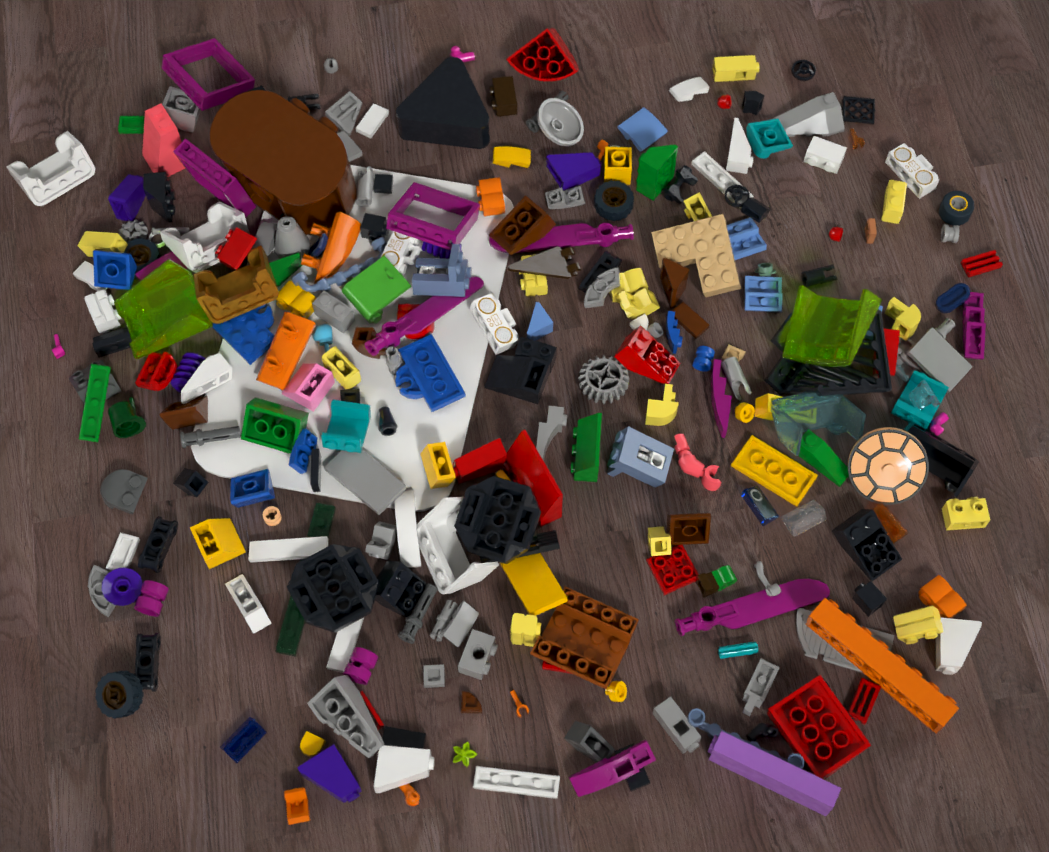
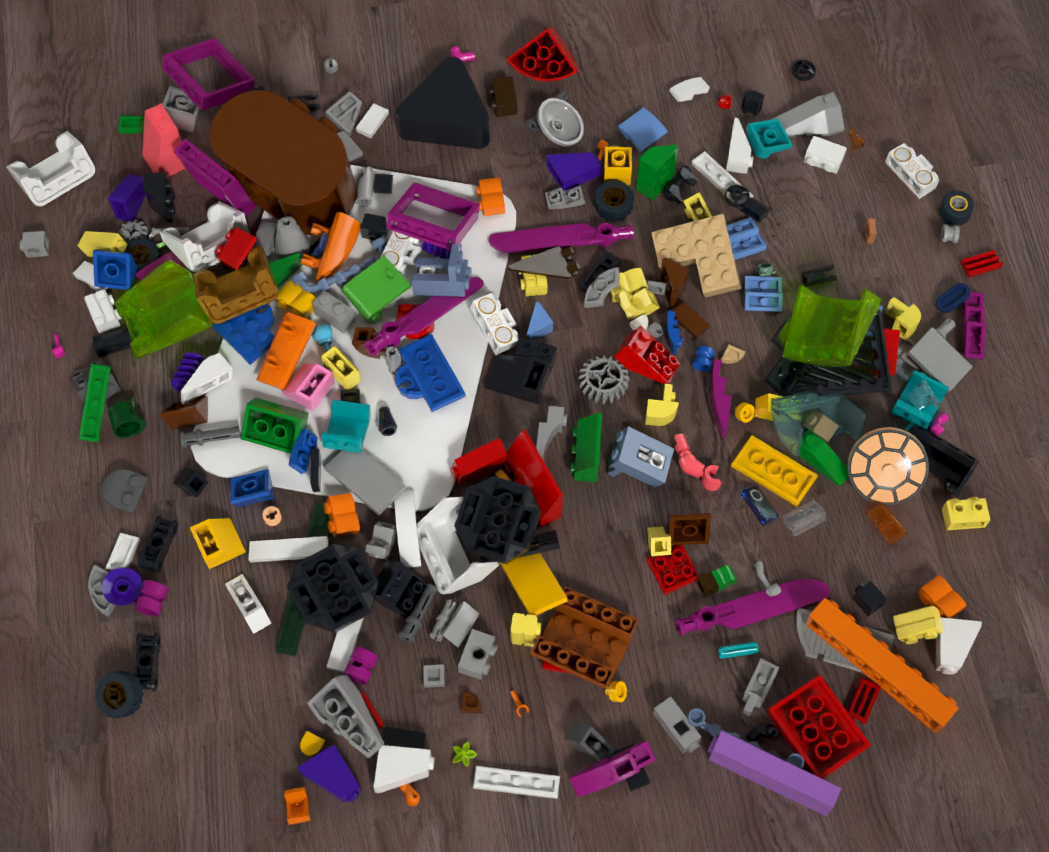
red slope [135,351,177,391] -> none
clear blue slope [220,717,267,763] -> none
yellow brick [420,442,455,489] -> none
reddish brown slope [489,195,556,255] -> none
yellow slope [492,147,531,168] -> none
light yellow brick [712,55,759,82] -> none
light grey piece [721,357,751,401] -> none
red hinge [829,227,843,242] -> none
black slope [832,509,902,581] -> none
black window [842,96,875,124] -> none
light yellow brick [881,180,907,224] -> none
none -> light grey brick [20,231,50,258]
none -> orange brick [324,493,360,538]
none -> light grey slope [648,280,667,295]
none -> dark tan brick [803,410,839,442]

